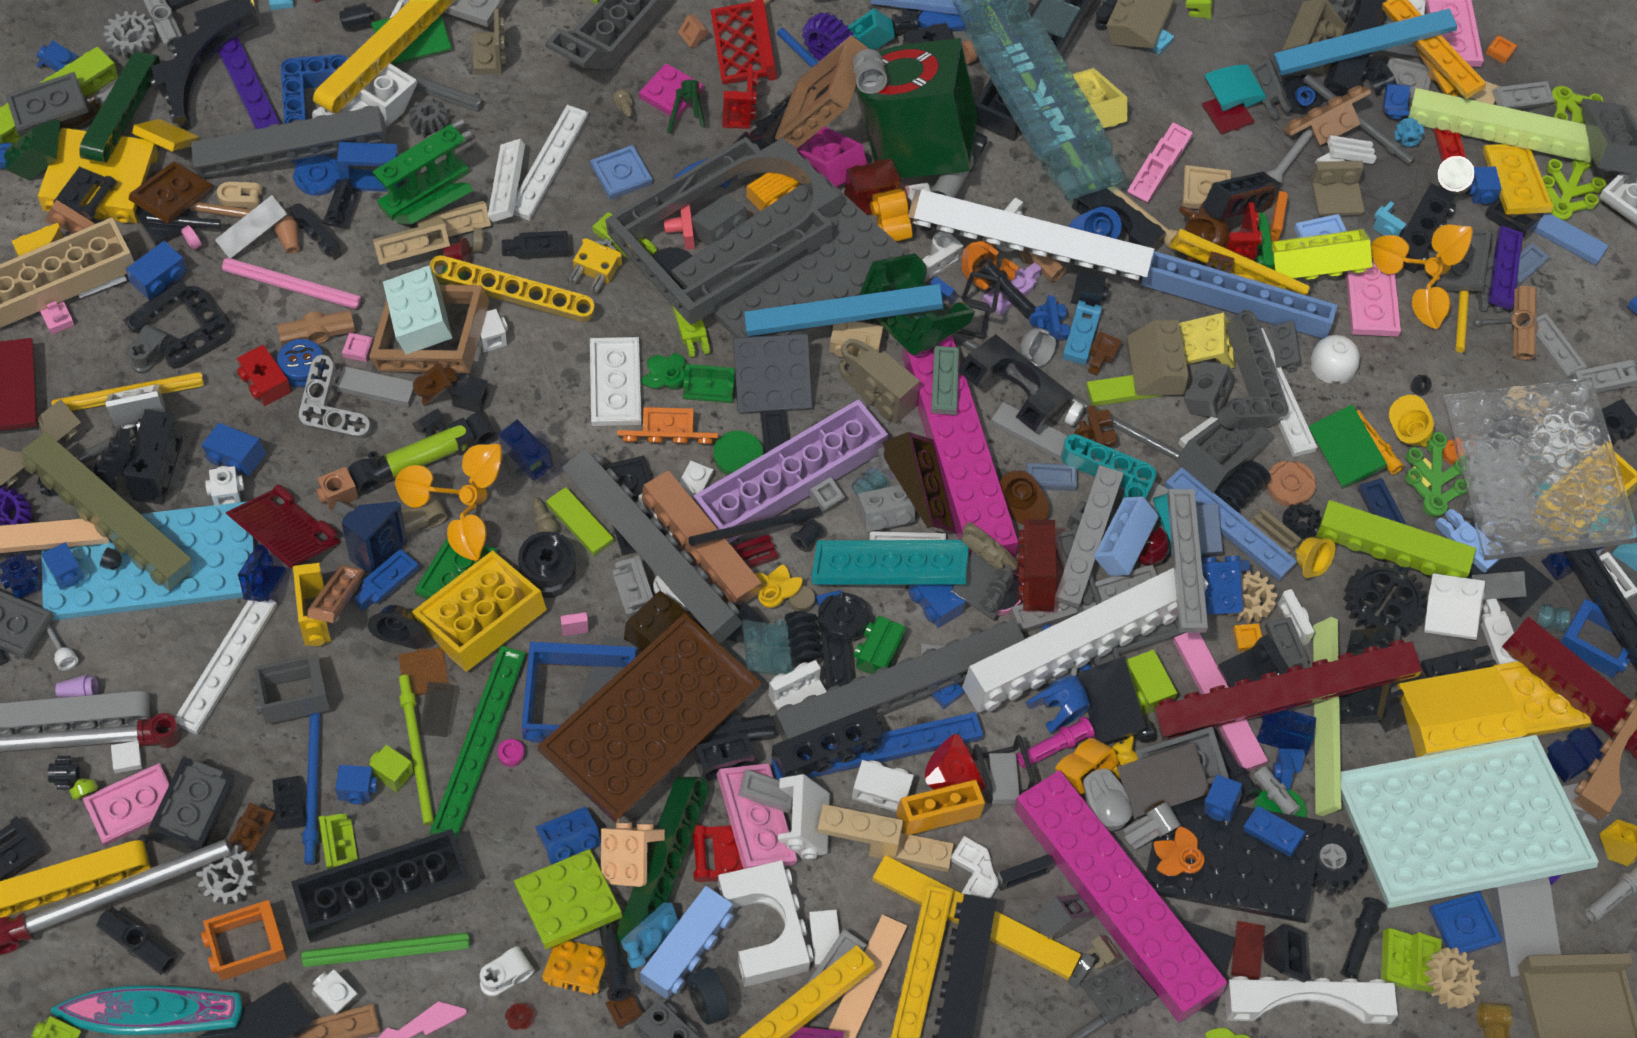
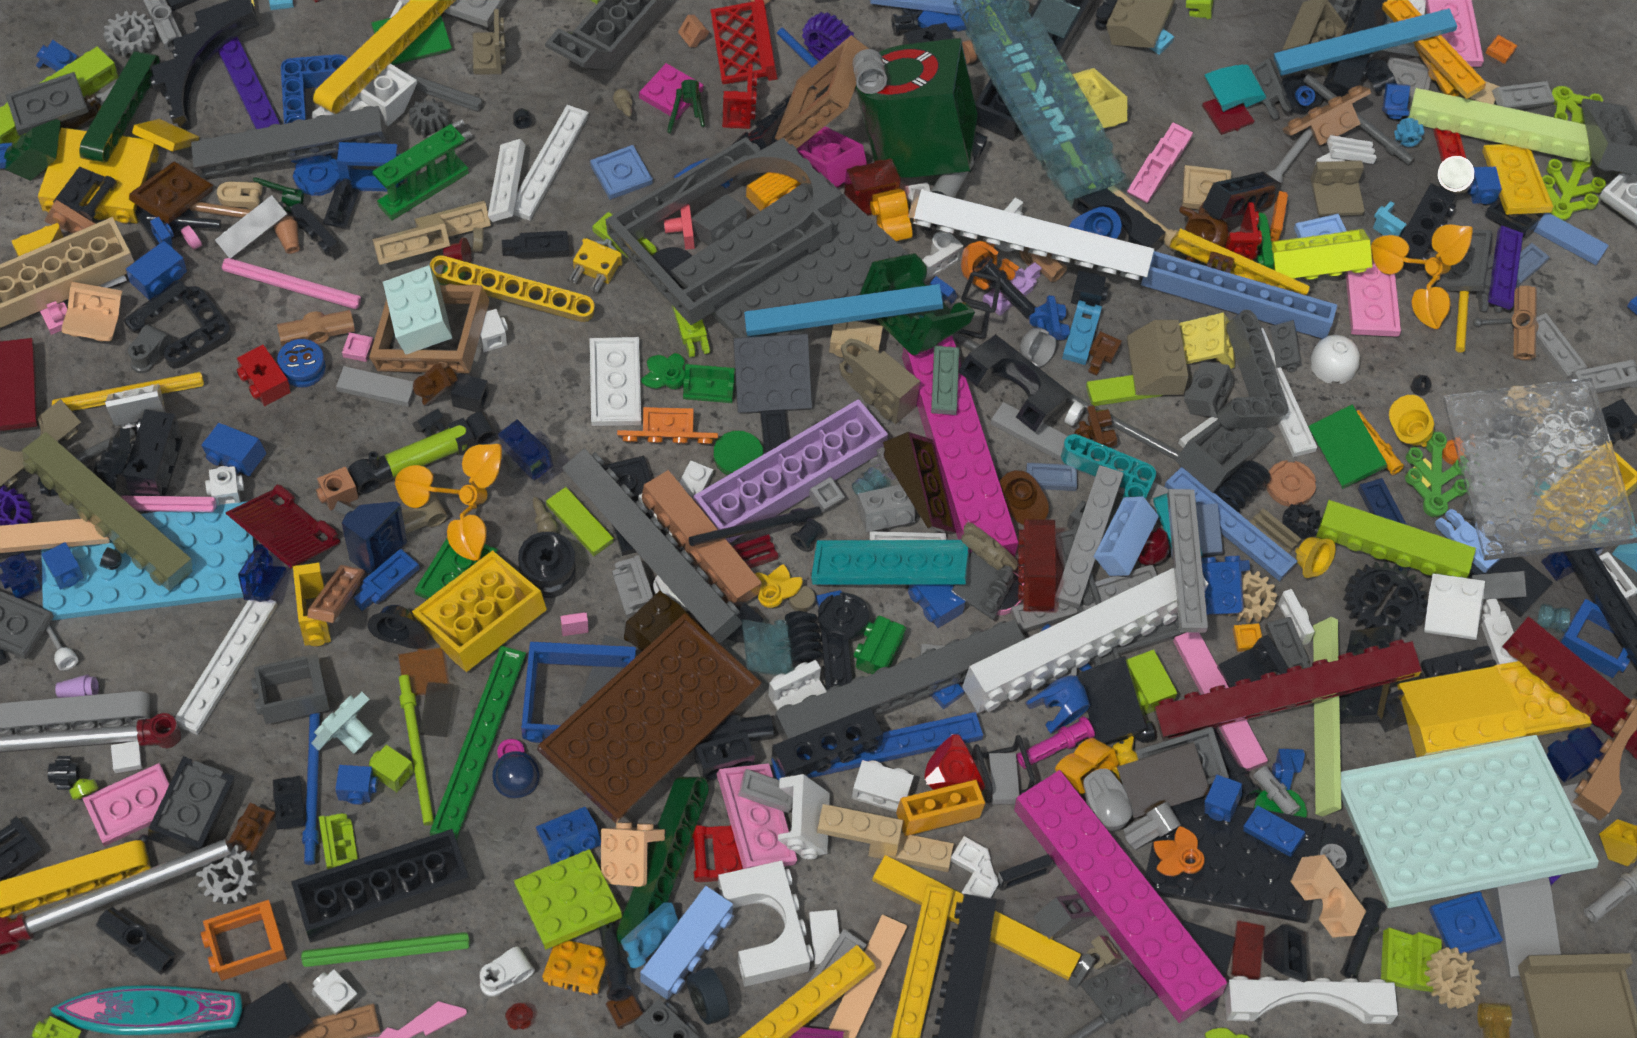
light grey beam [299,355,372,438] -> none
black brick [339,3,374,30] -> none
green tile [394,183,473,224] -> none
teal slope [848,8,895,49] -> none
clear blue bracket [1257,709,1316,755] -> none
none -> light nougat bracket [61,282,122,341]
none -> bright pink axle [121,496,217,512]
none -> blue plate [150,217,174,247]
none -> dark green plant [253,177,304,213]
none -> light aqua plate [311,692,373,754]
none -> dark blue helmet [492,751,540,798]
none -> black hinge [513,108,532,129]
none -> light nougat arch [1291,855,1366,937]

